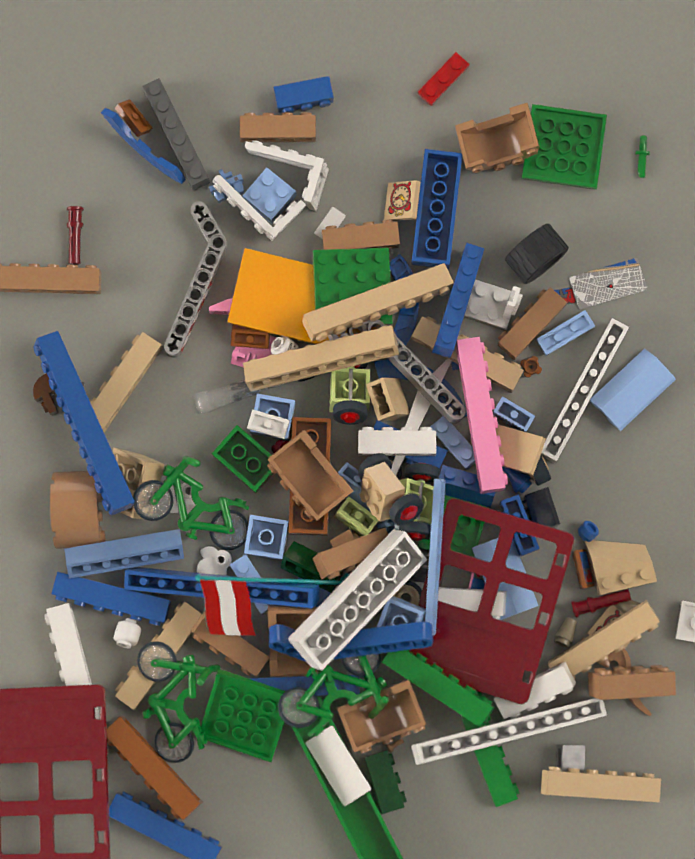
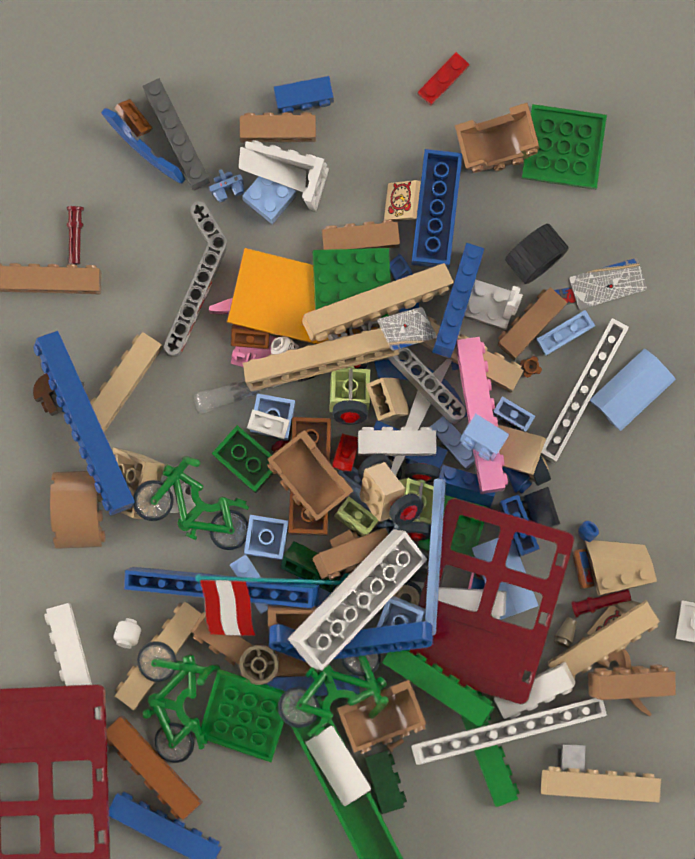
blue brick [51,572,171,626] -> none
medium blue brick [64,529,184,578] -> none
white plate [196,546,232,576] -> none
white bracket [213,175,306,241] -> none
white sticker [314,207,346,239] -> none
green piece [635,135,650,178] -> none
none -> white sticker [239,147,306,192]
none -> dark tan cylinder [239,644,279,685]
none -> red plate [332,433,358,471]
none -> light grey sticker [377,307,437,350]
none -> light blue brick [460,414,509,461]

